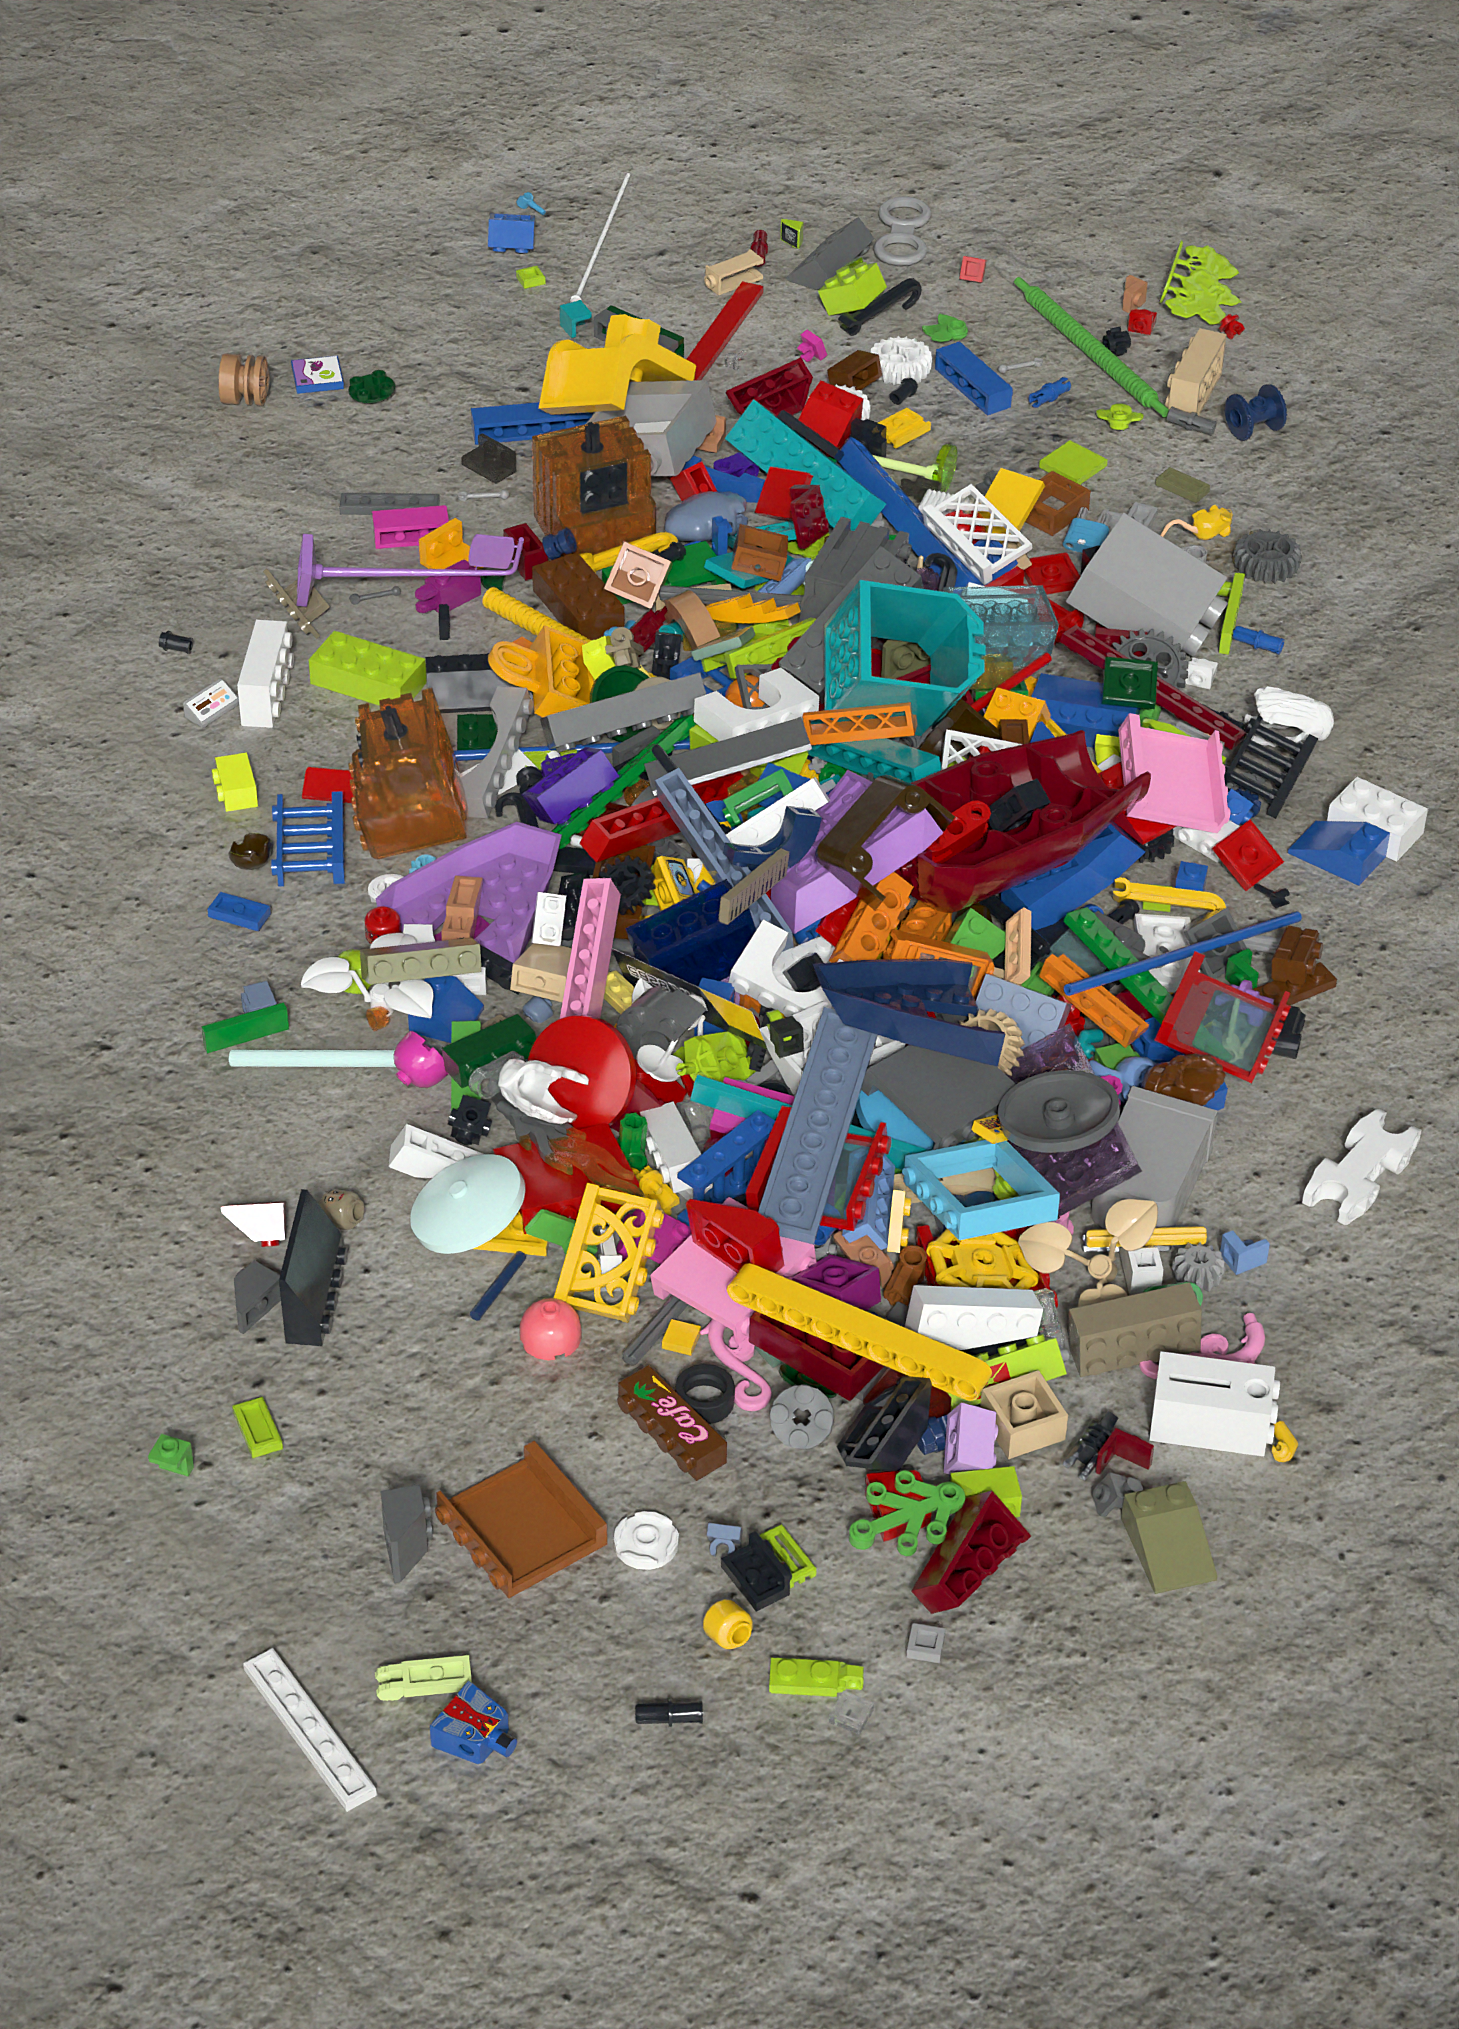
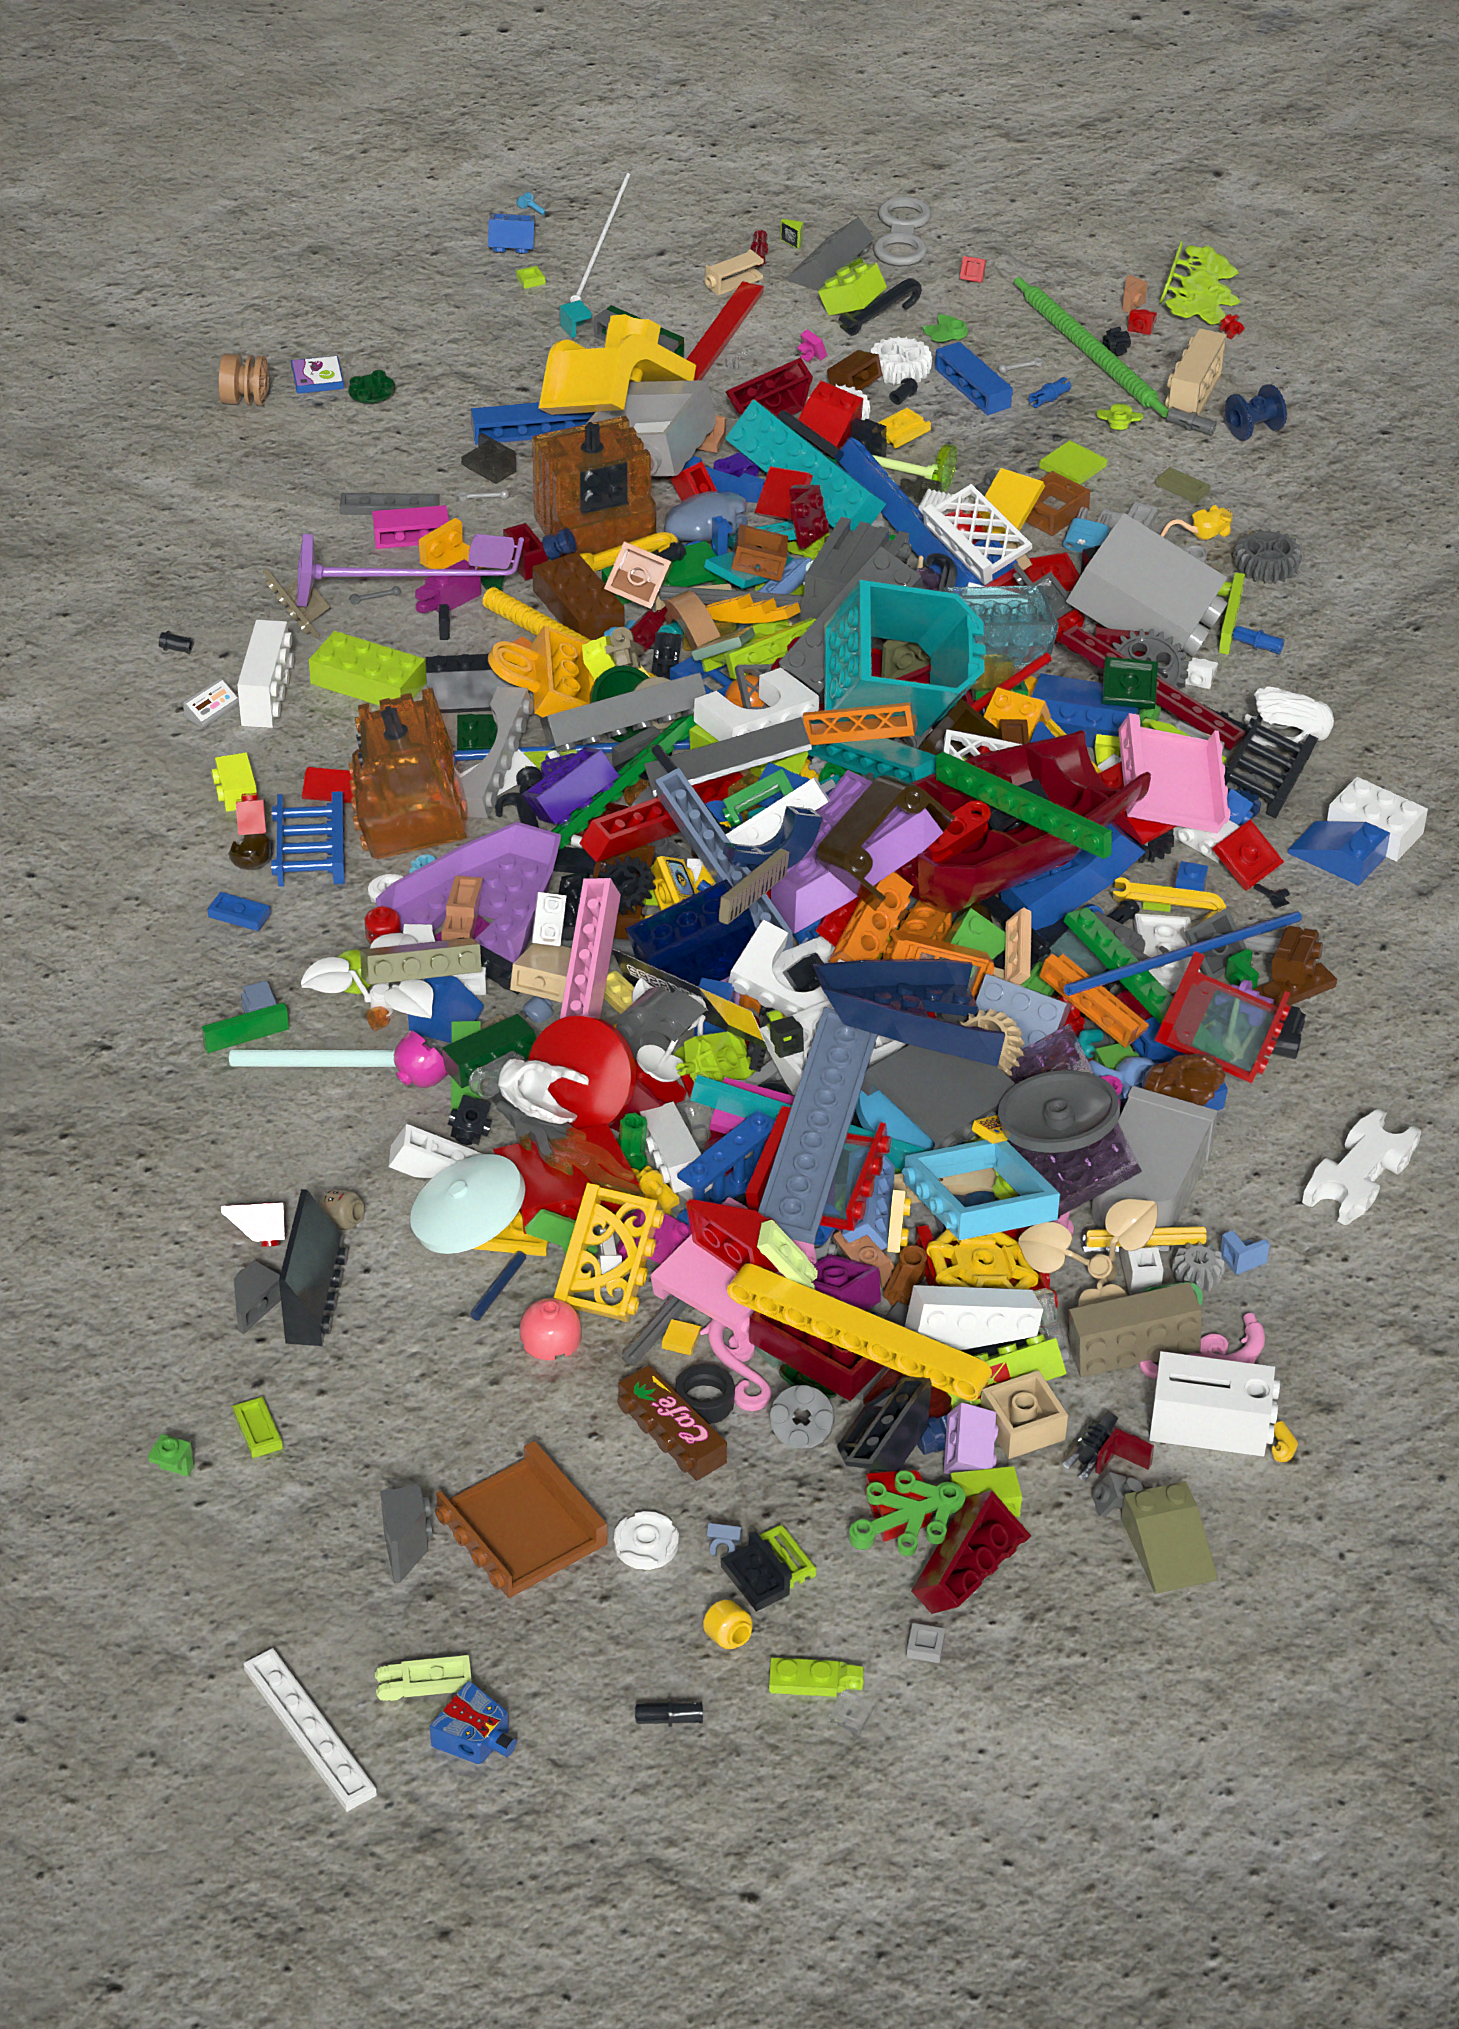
none -> brick [236,793,267,835]
none -> yellowish green hinge [757,1220,818,1290]
none -> green plate [936,751,1112,859]
none -> dark grey bracket [1012,562,1075,623]

